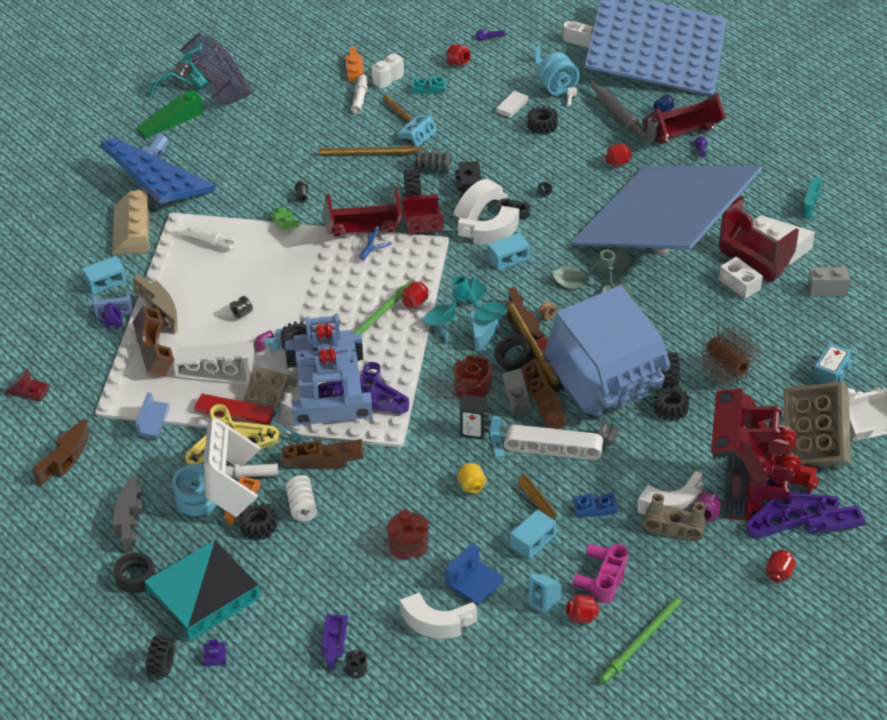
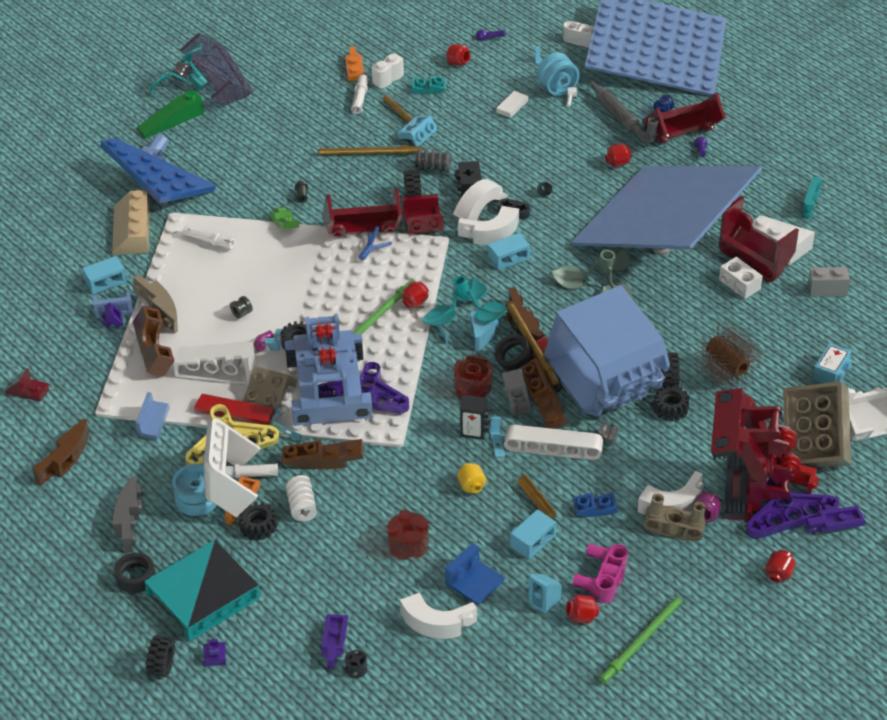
black tyre [527,106,558,135] -> none
medium nougat bush [538,301,557,320] -> none

